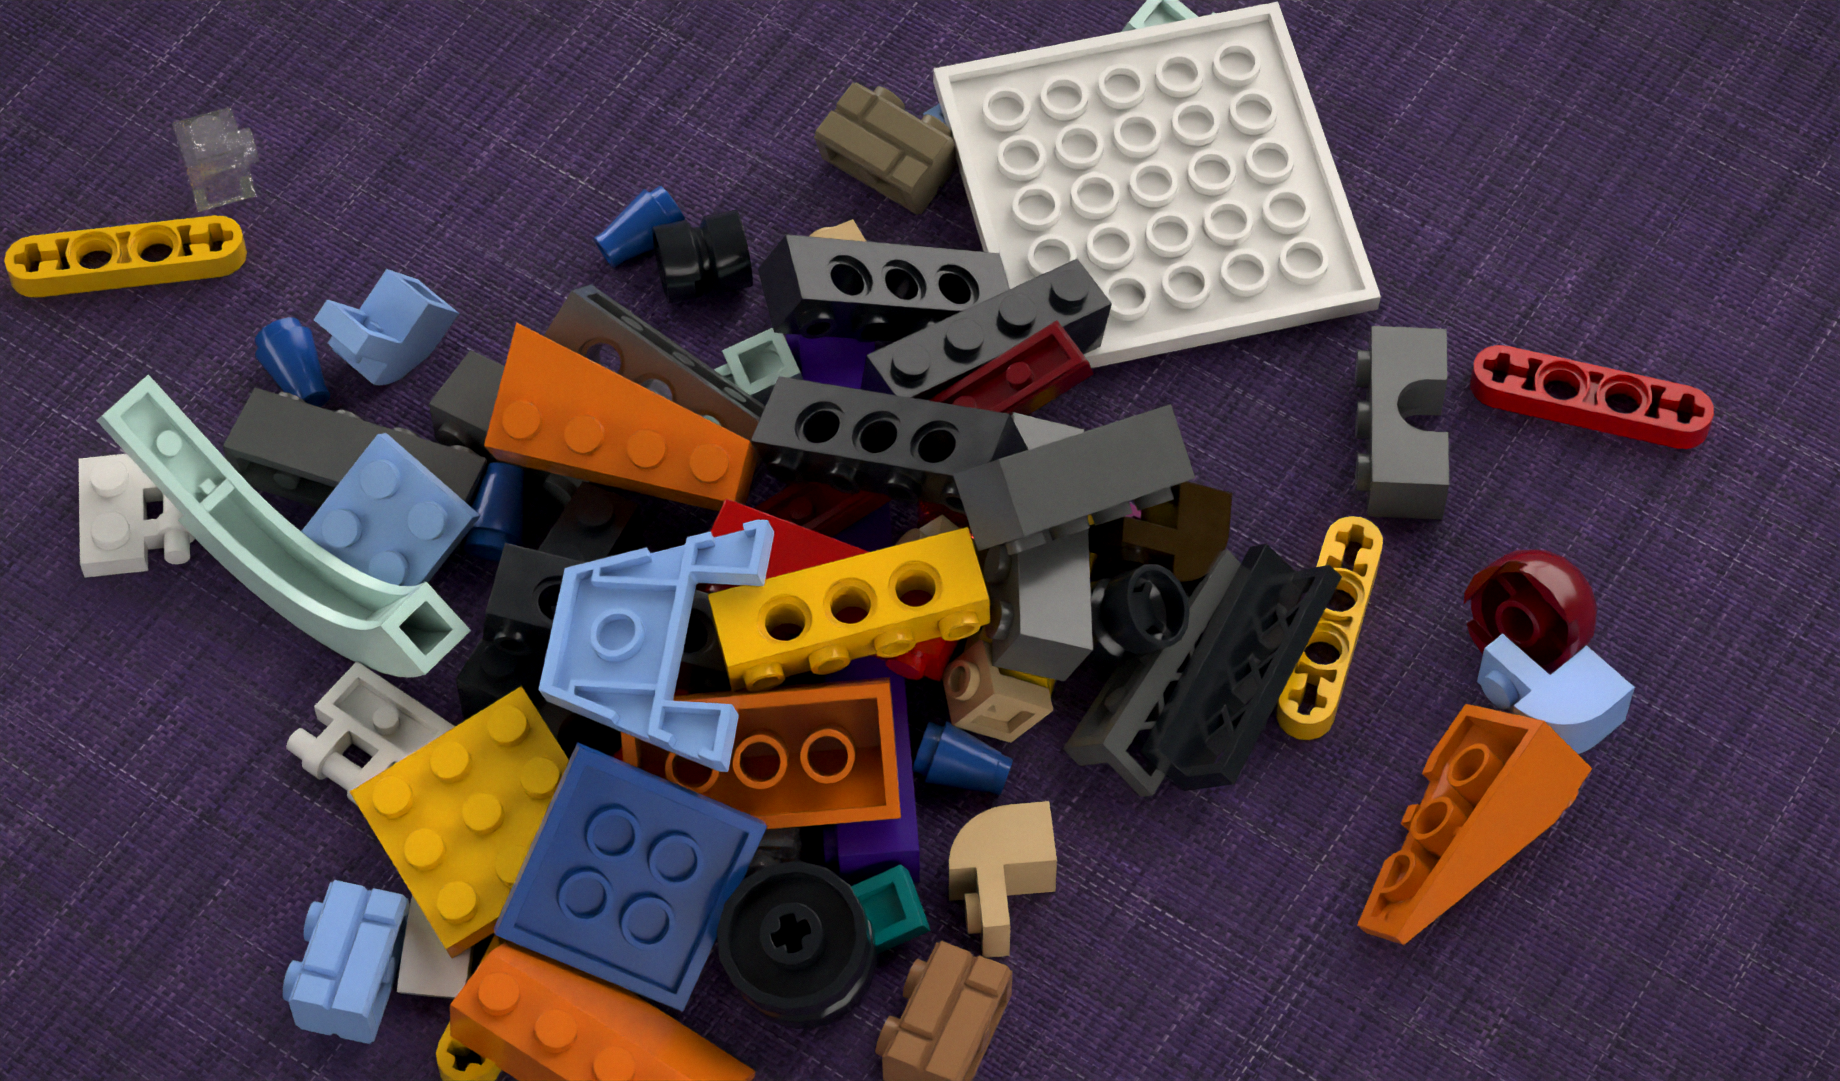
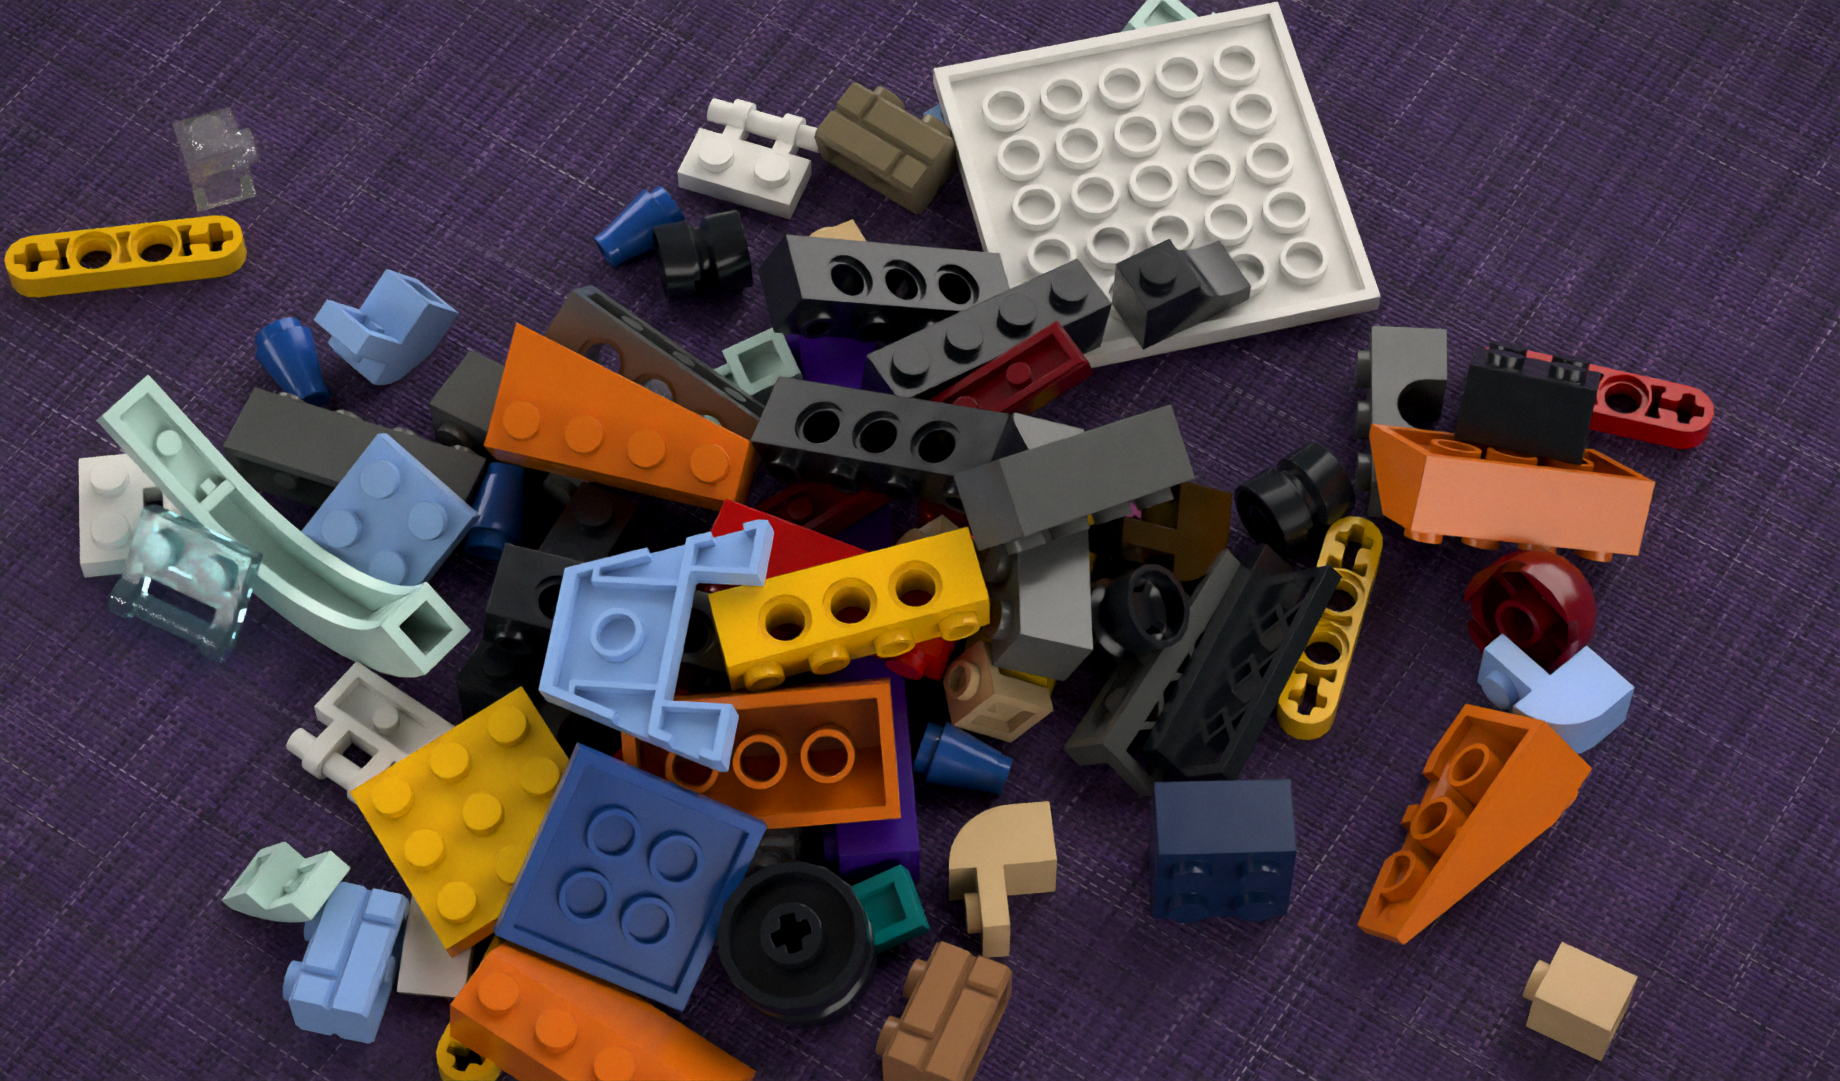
none -> clear light blue plate [108,504,264,663]
none -> light aqua slope [221,842,350,923]
none -> white plate [677,98,820,220]
none -> black arch [1112,239,1251,350]
none -> dark blue brick [1148,779,1297,923]
none -> black wheel [1234,442,1355,557]
none -> orange slope [1369,424,1655,562]
none -> black brick [1454,341,1601,465]
none -> tan brick [1523,942,1638,1061]

